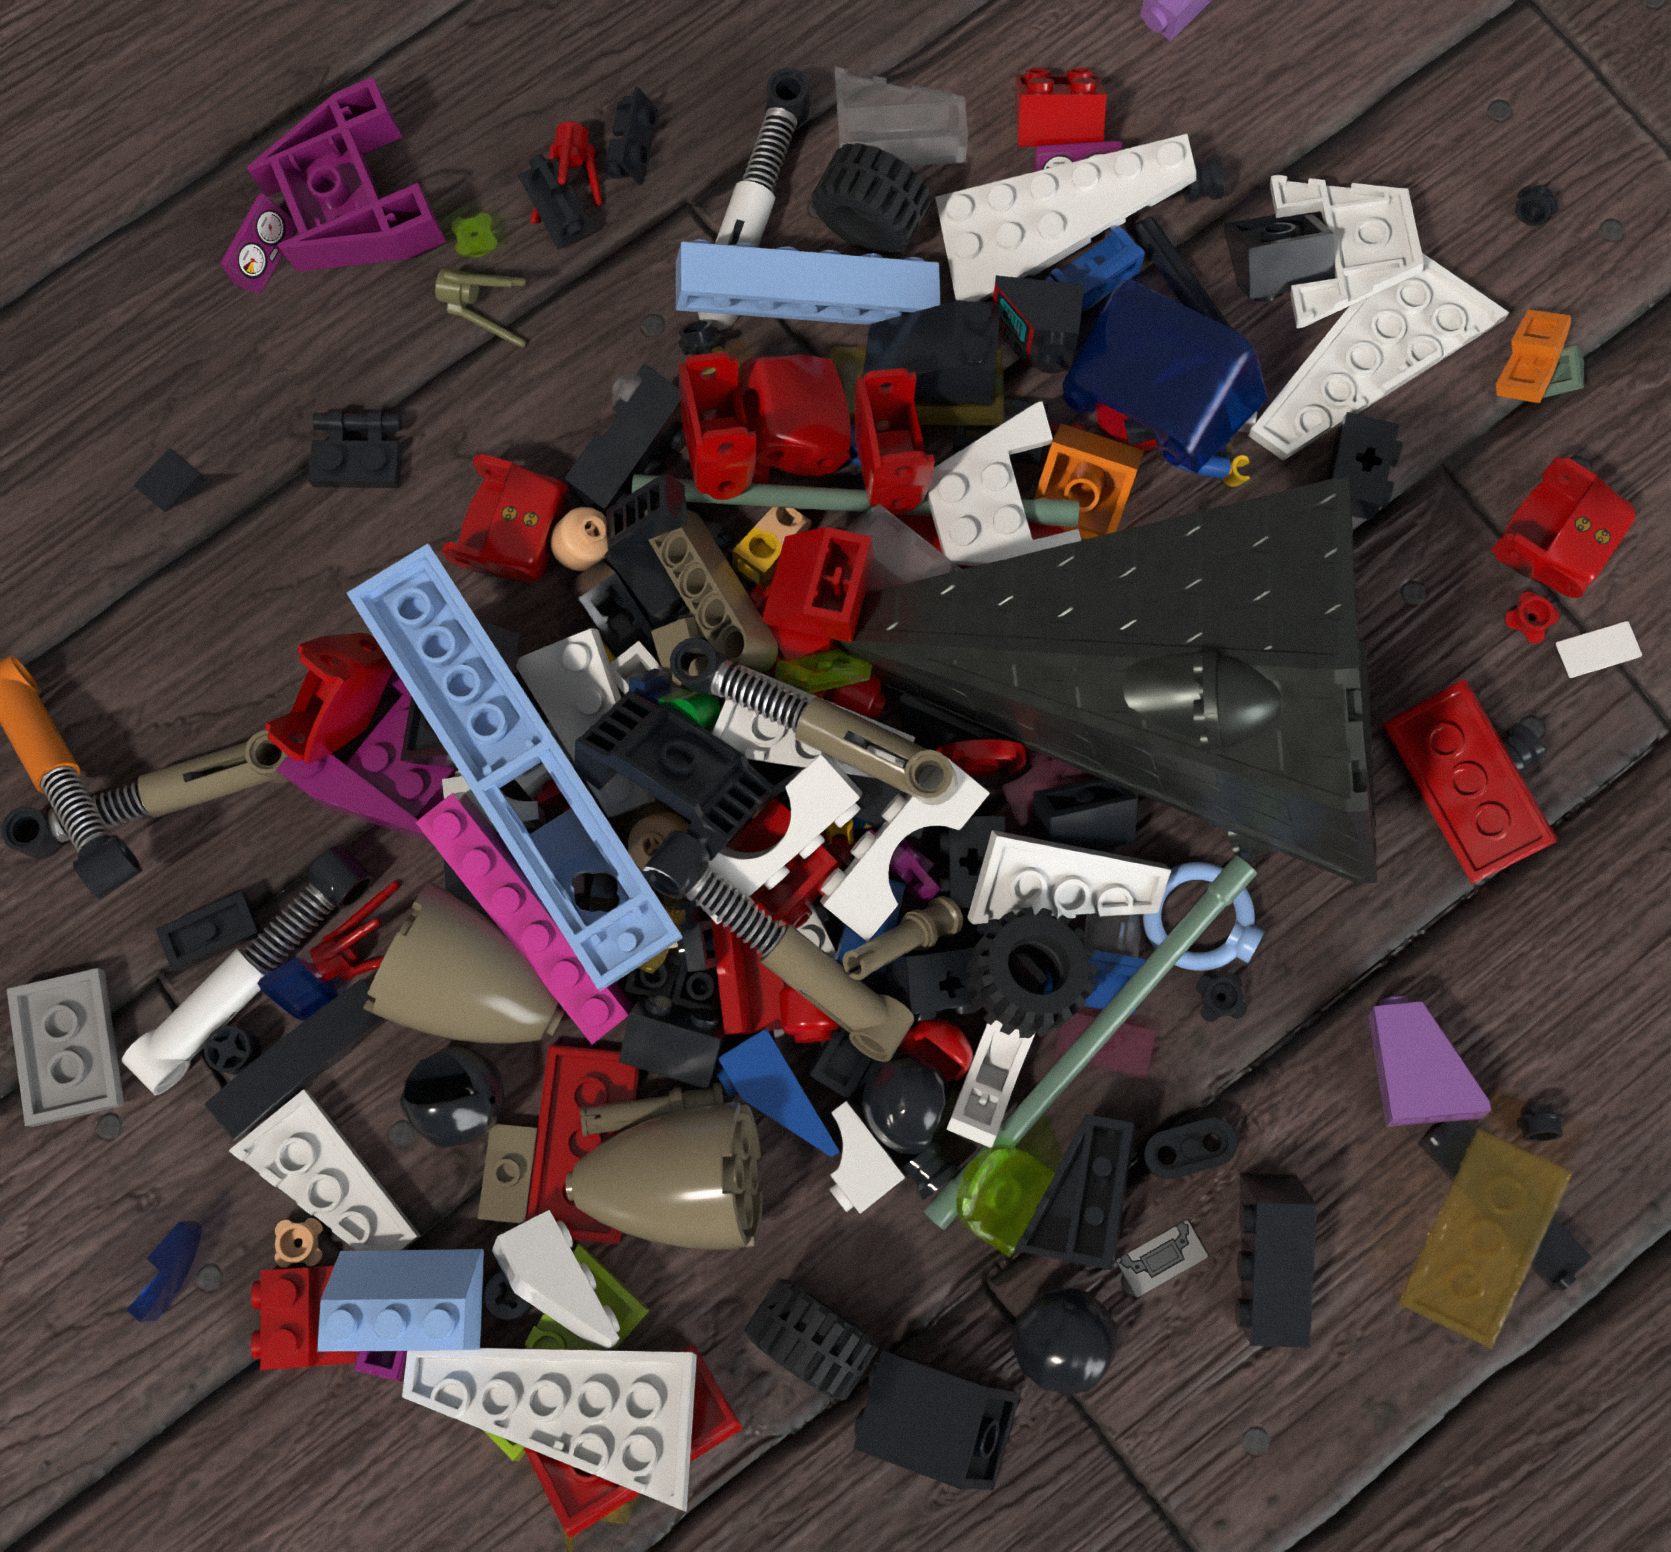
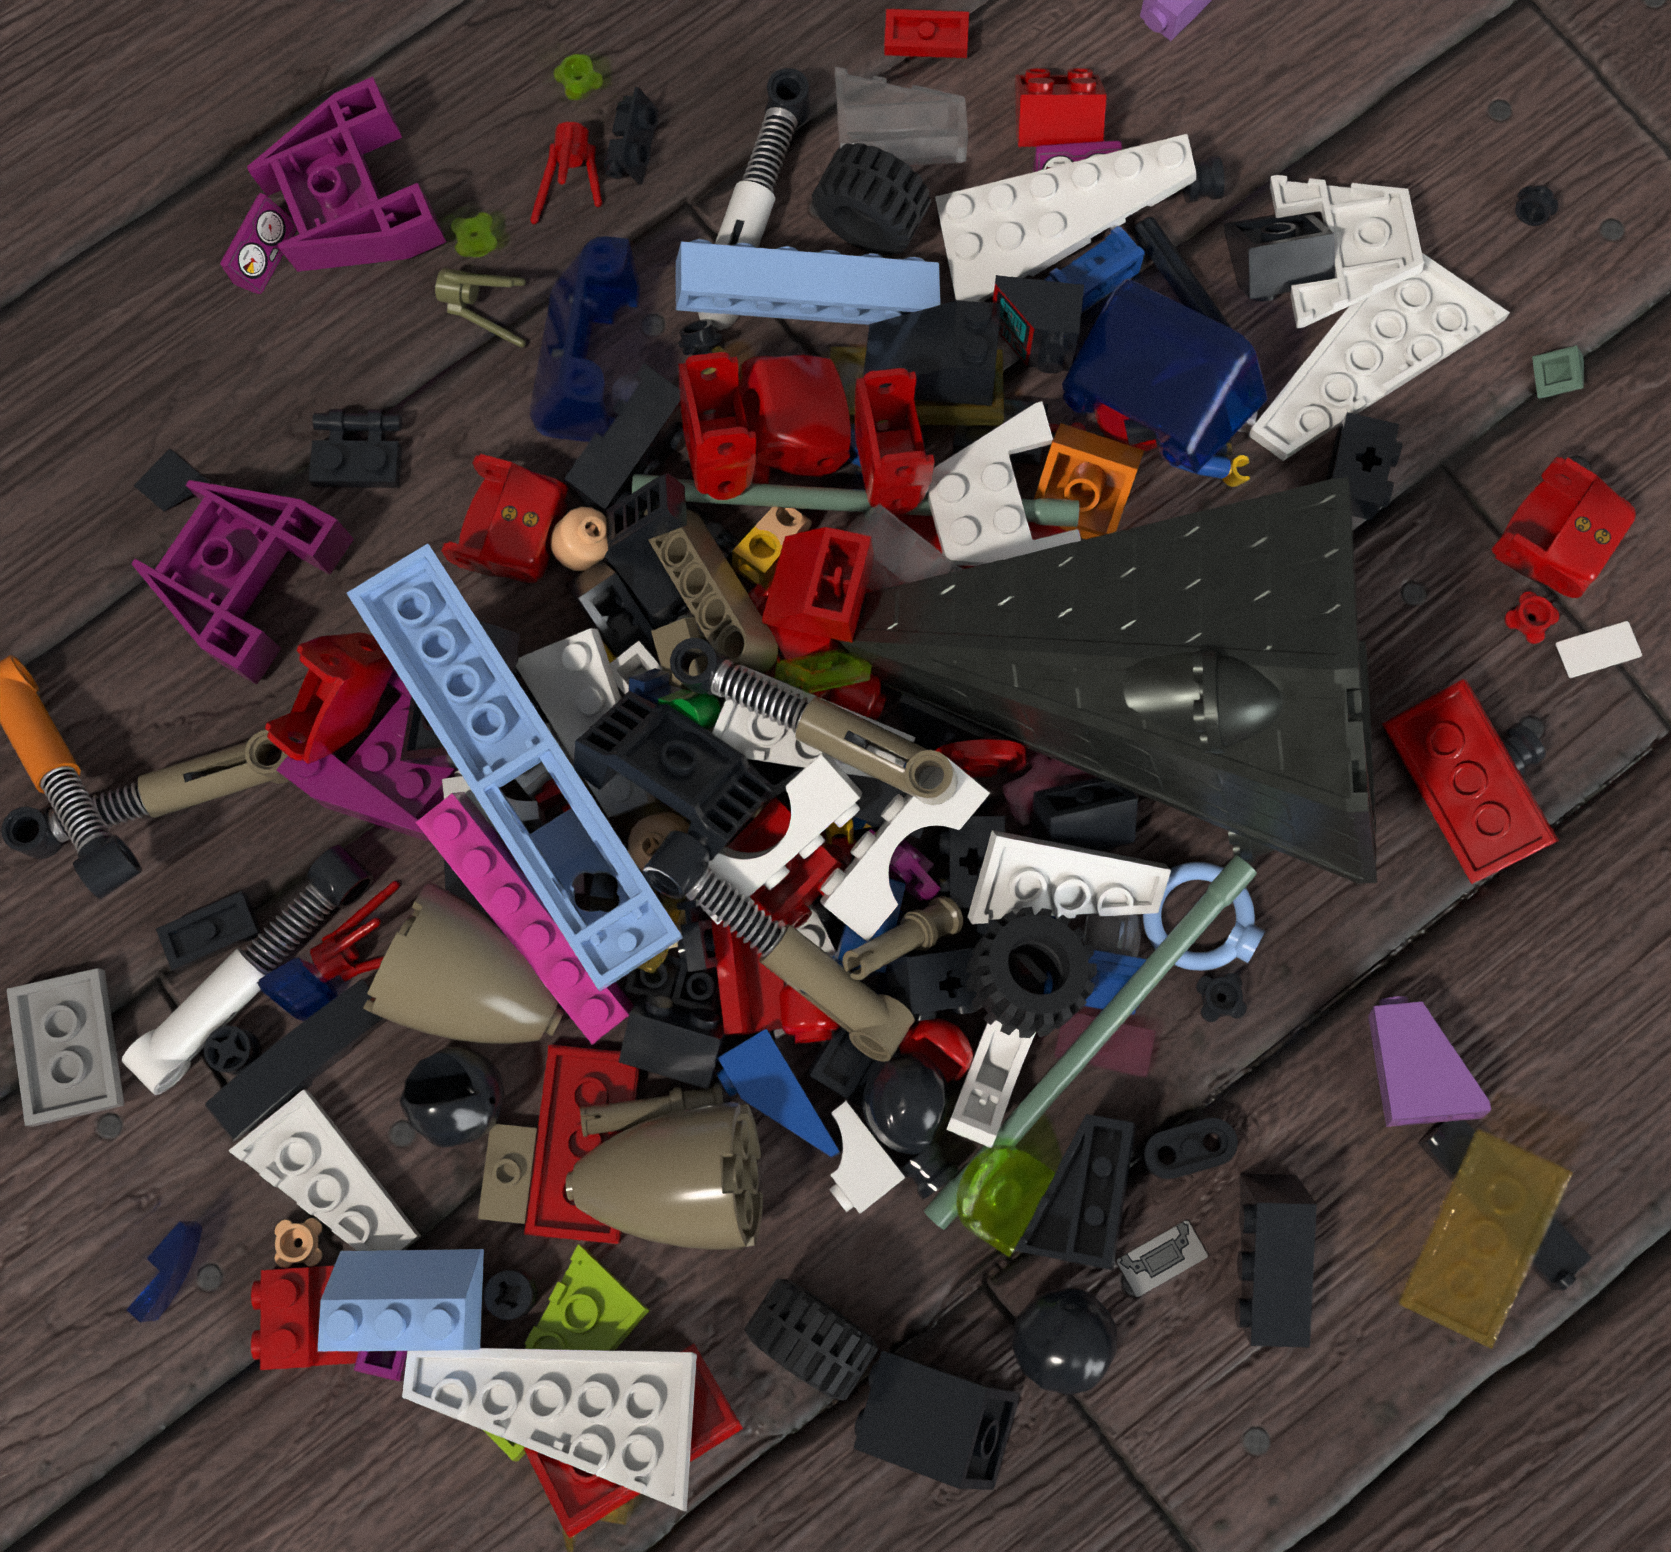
white slope [492,1210,620,1351] -> none
black hinge [518,154,596,250] -> none
orange slope [1496,309,1571,403] -> none
black plate [1517,1105,1565,1142] -> none
none -> magenta wedge [132,480,354,685]
none -> clear blue windscreen [530,236,641,442]
none -> clear neon green plate [554,54,603,100]
none -> red plate [884,9,969,58]

